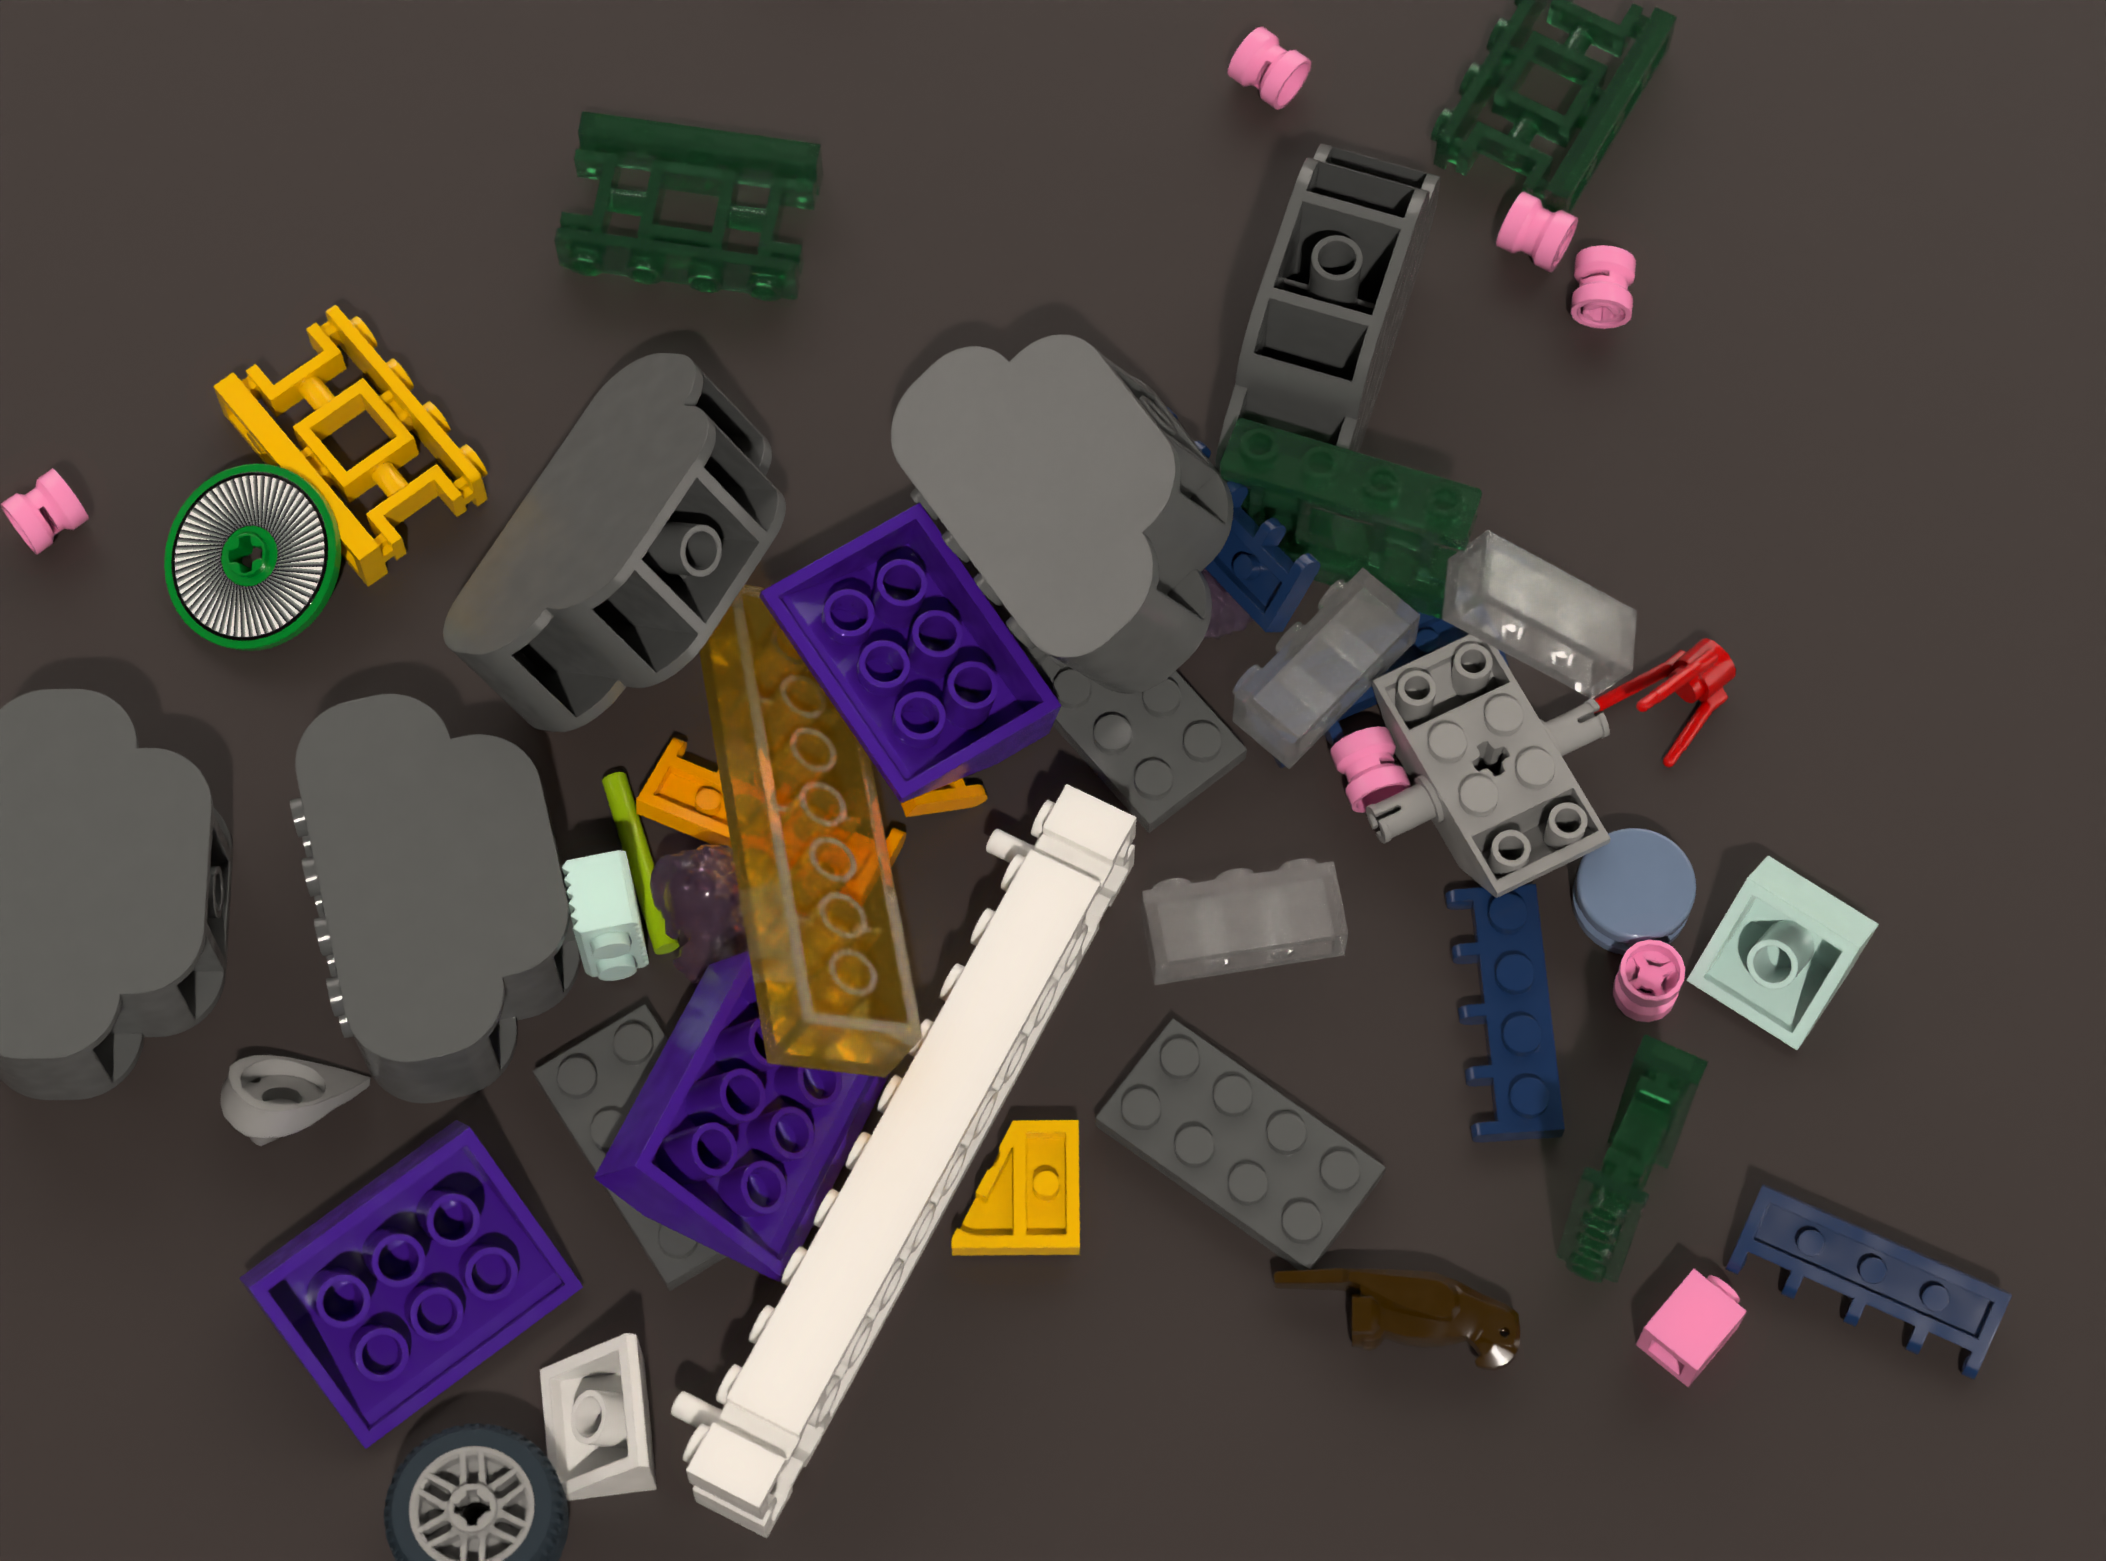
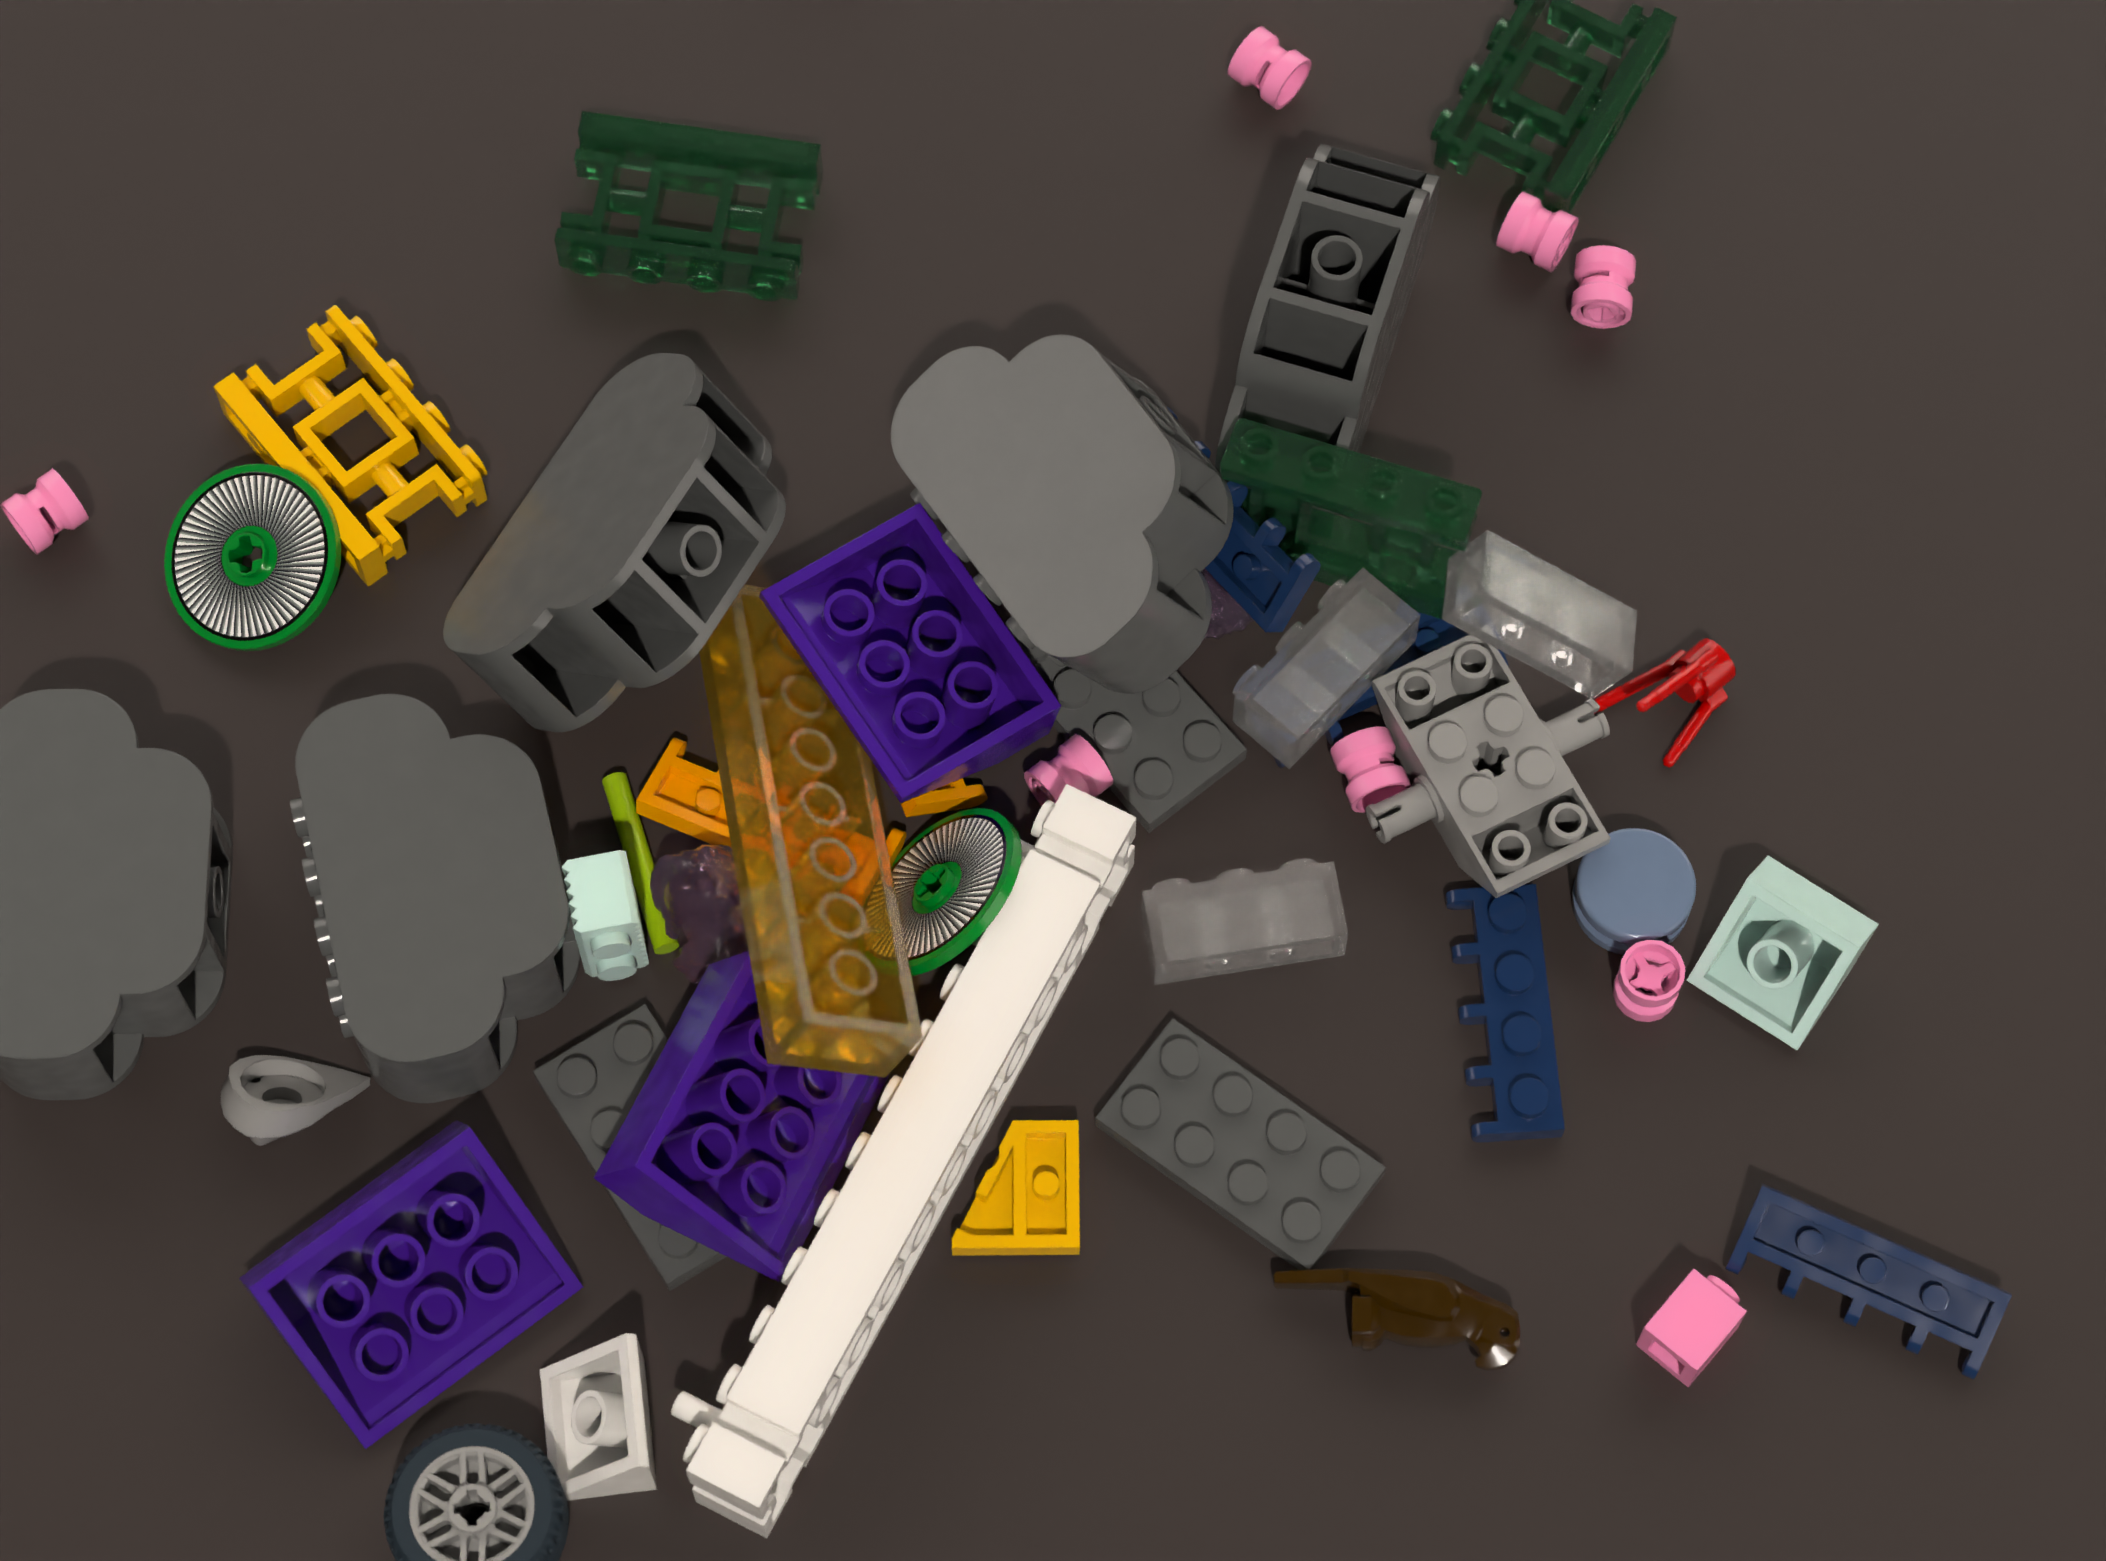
clear green fence [1556,1034,1708,1283] -> none
none -> piece [862,808,1022,977]
none -> bright pink wheel [1024,734,1113,806]

